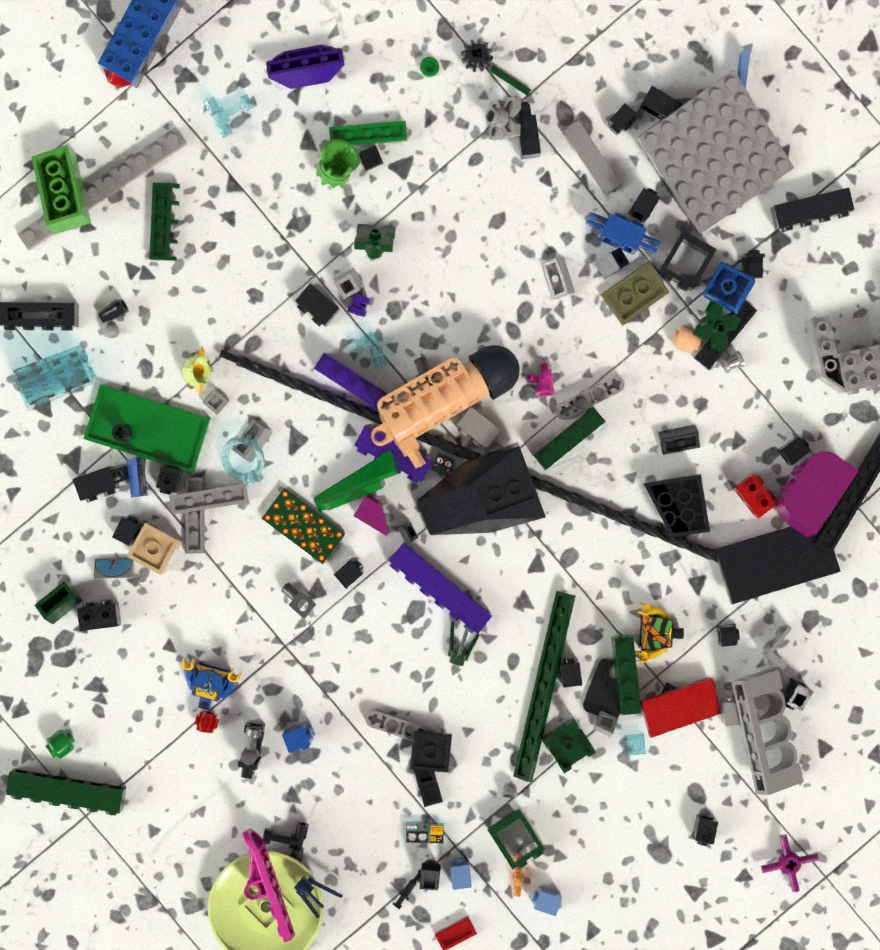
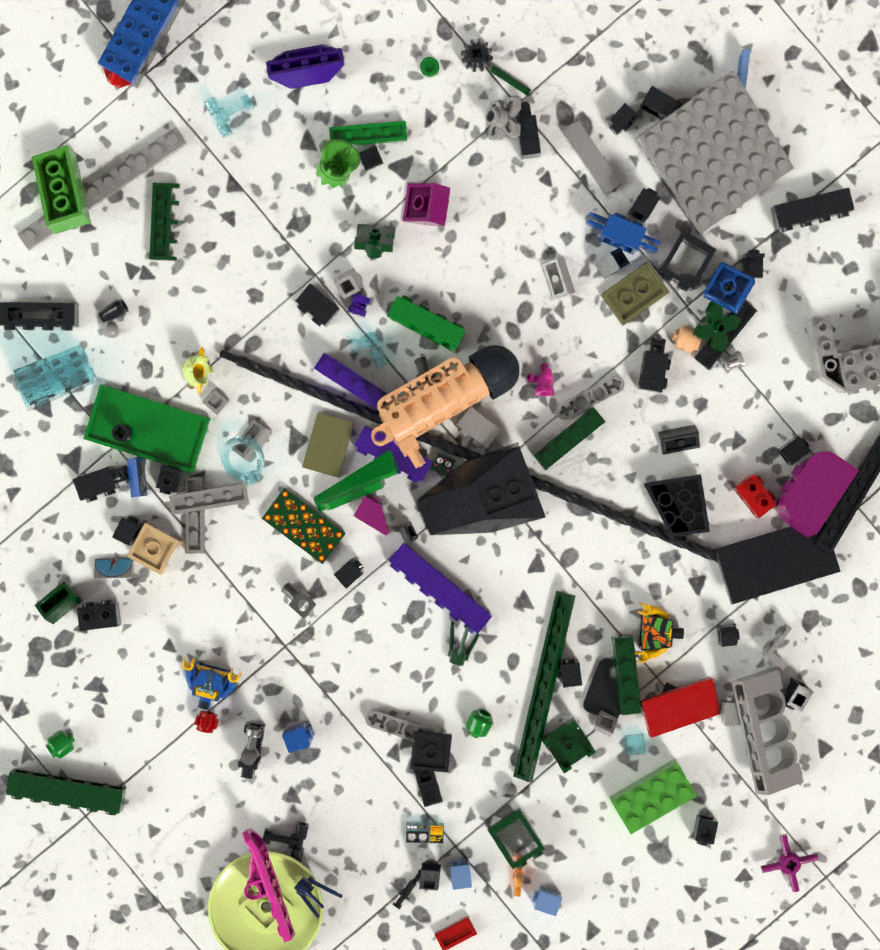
none -> olive tile [302,412,355,478]
none -> green wedge [387,295,466,353]
none -> magenta slope [402,183,451,226]
none -> green head [465,708,494,738]
none -> bright green brick [609,759,697,835]
none -> black brick [637,337,671,393]

